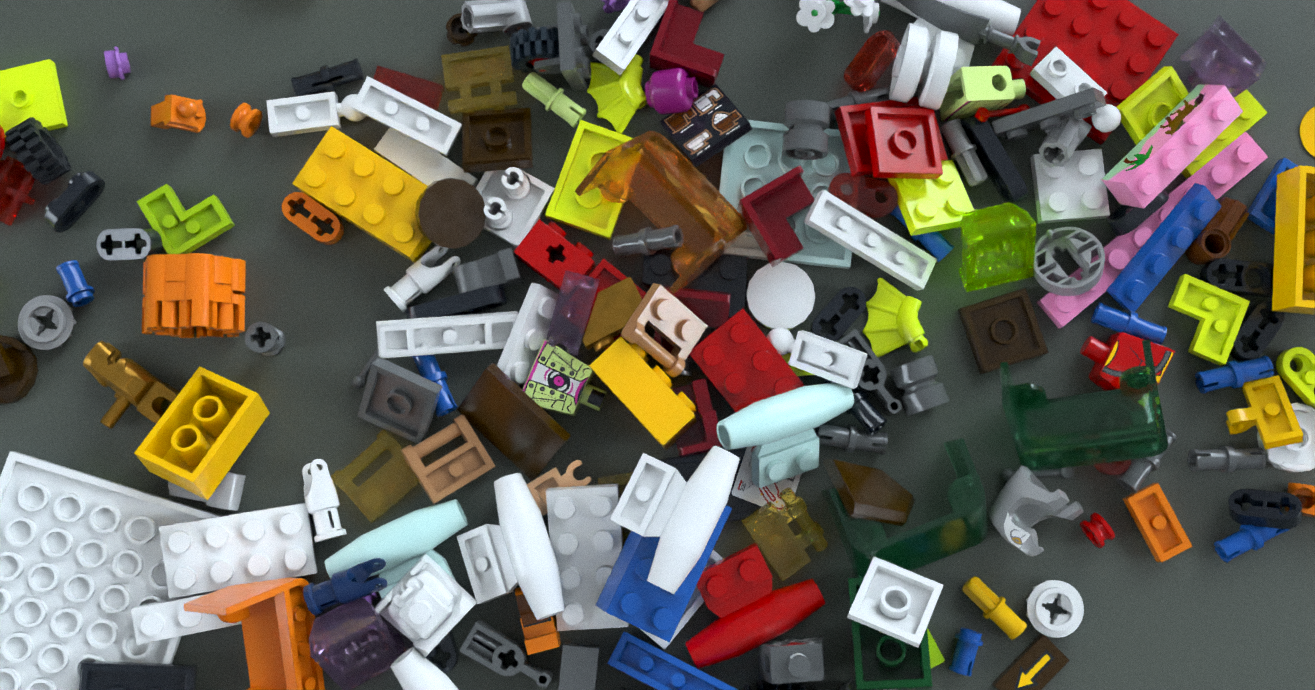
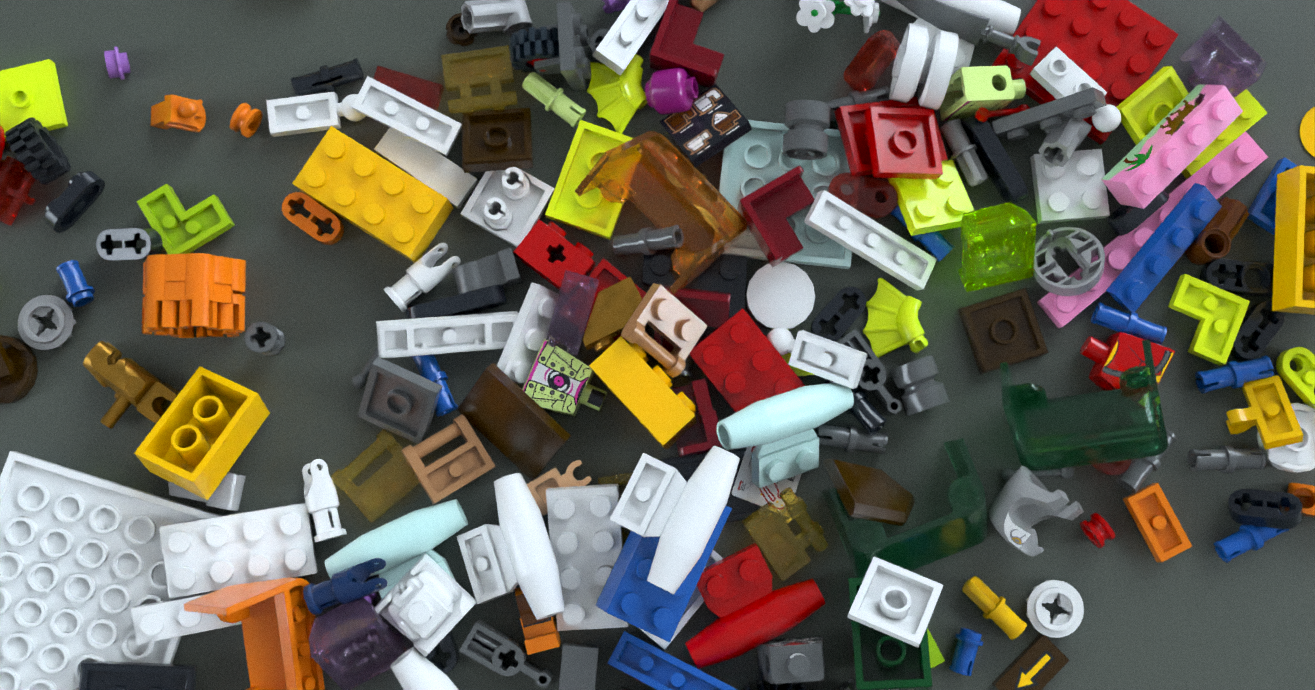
dark brown tile [415,178,486,249] -> none

